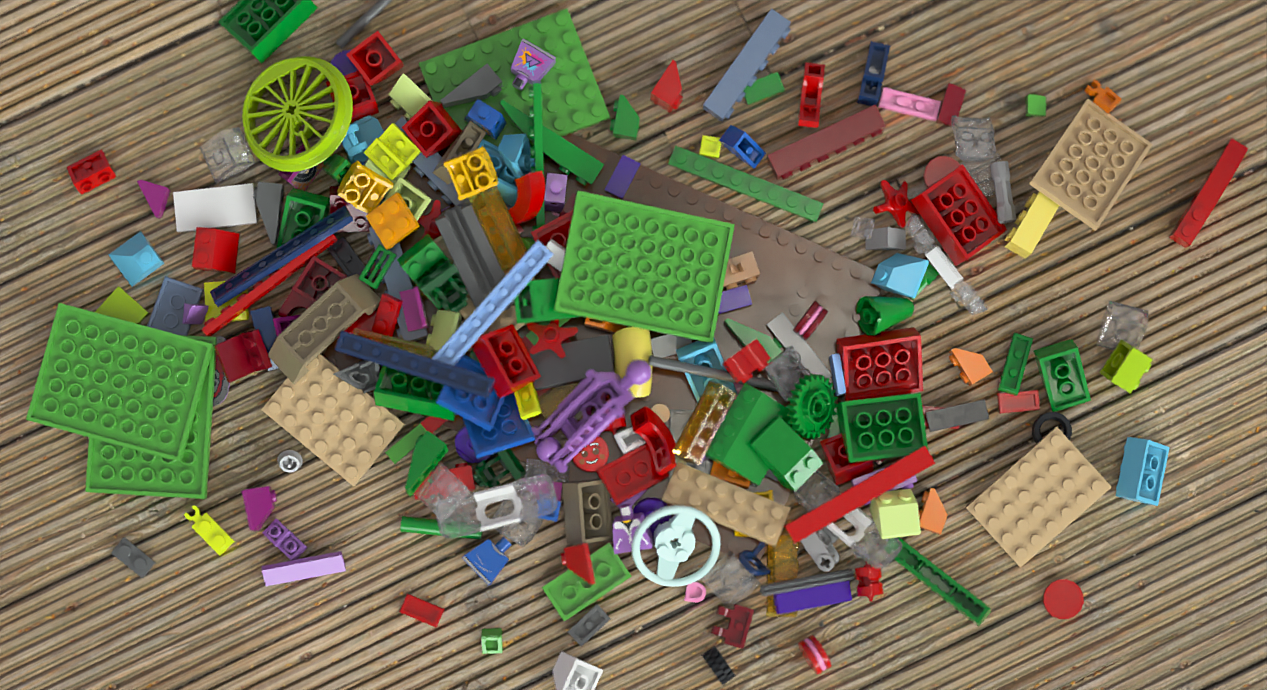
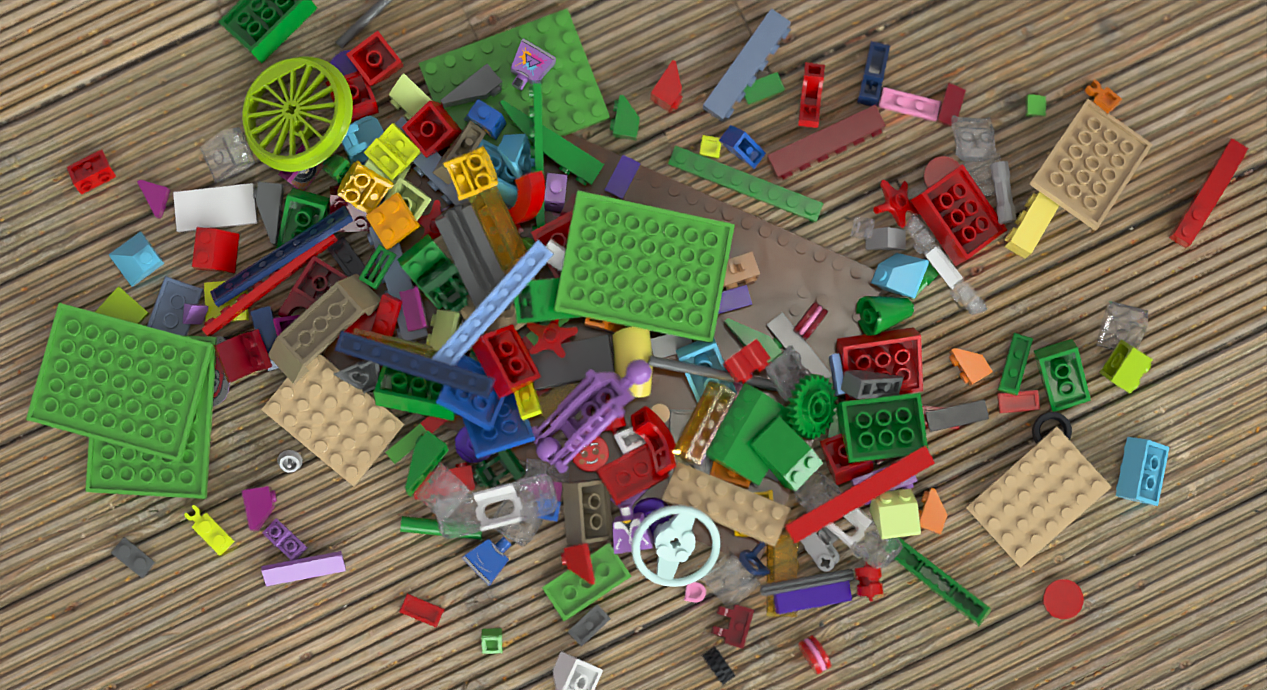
none -> dark grey slope [840,370,903,399]

